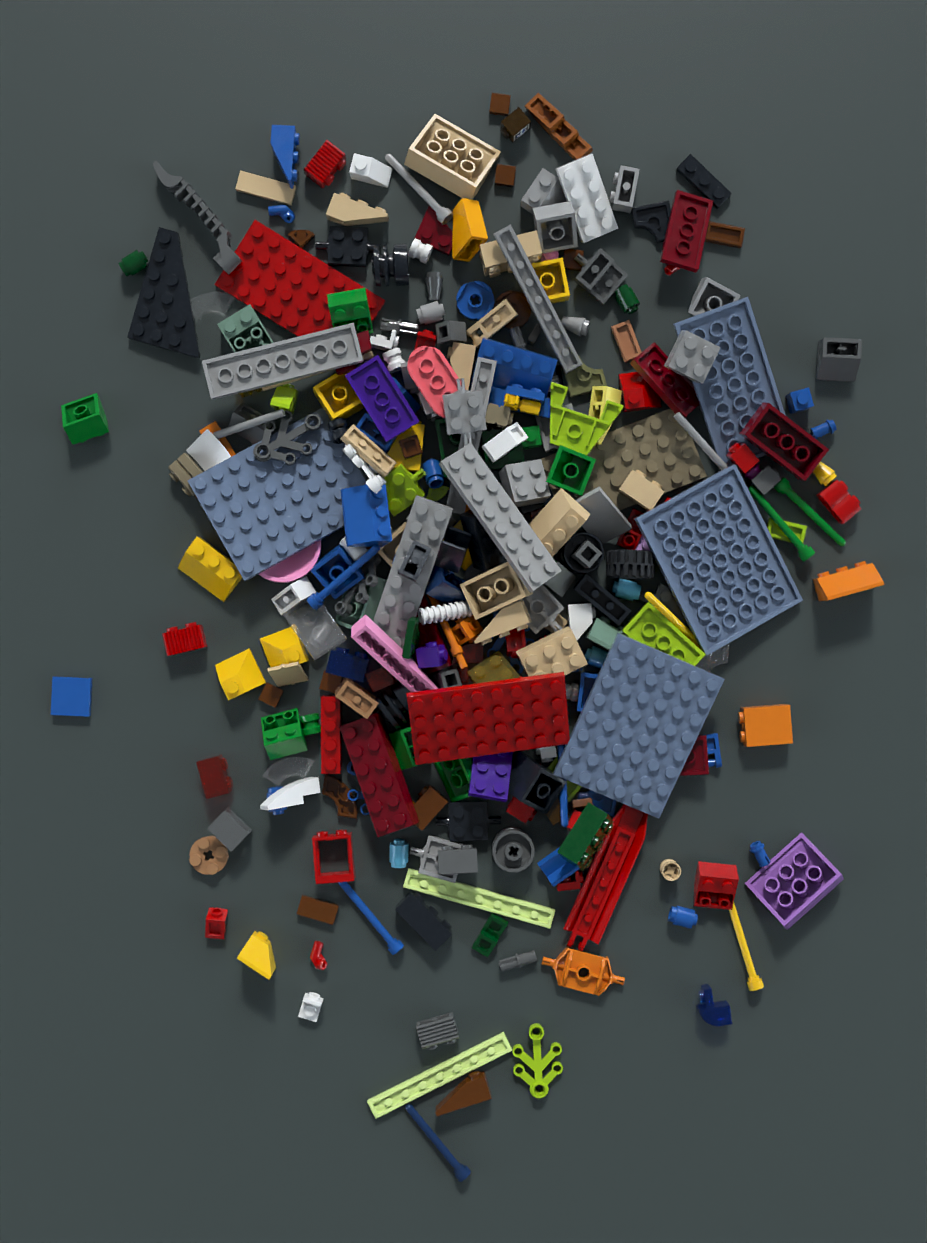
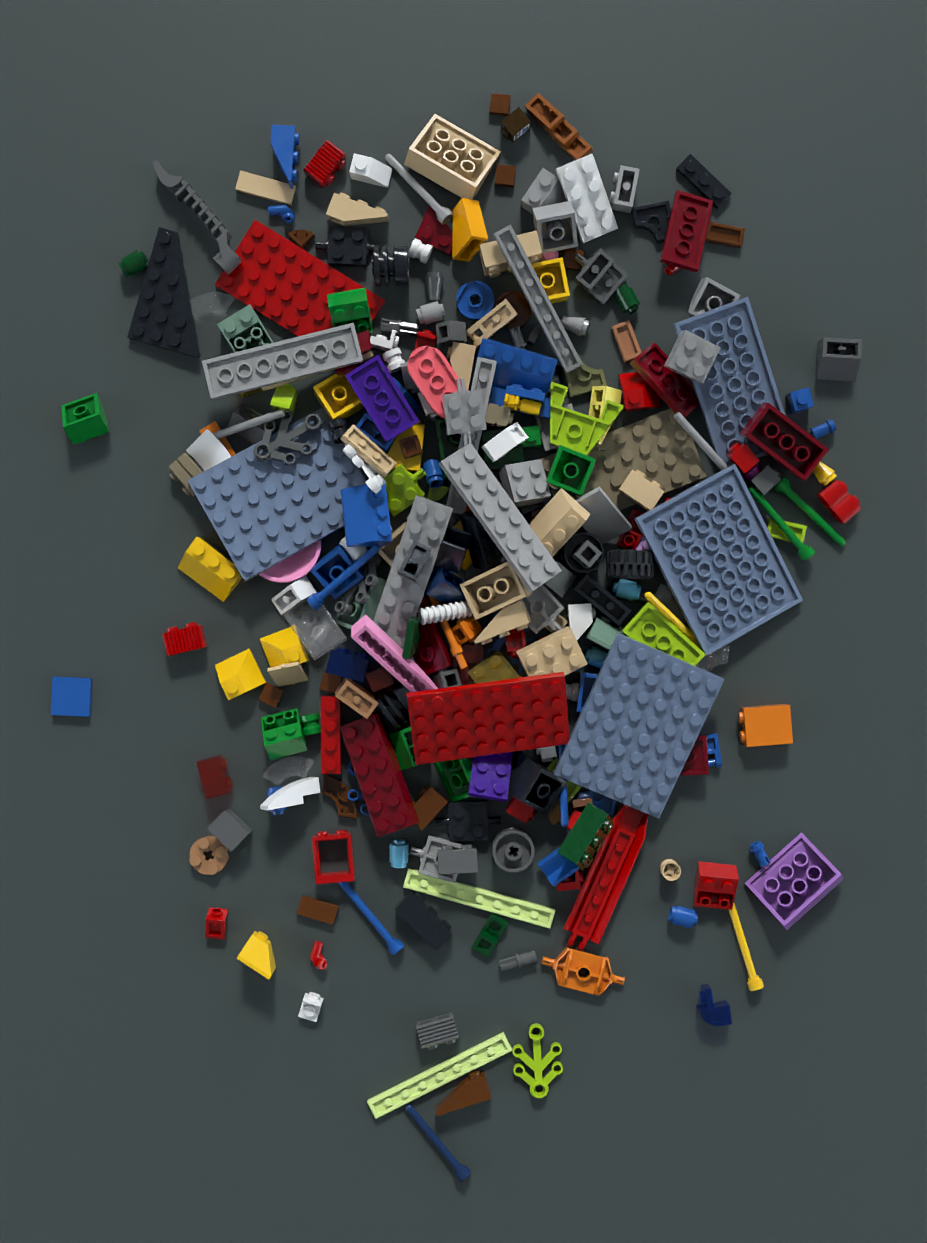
dark purple brick [416,642,448,668] -> none
orange slope [813,561,884,601] -> none

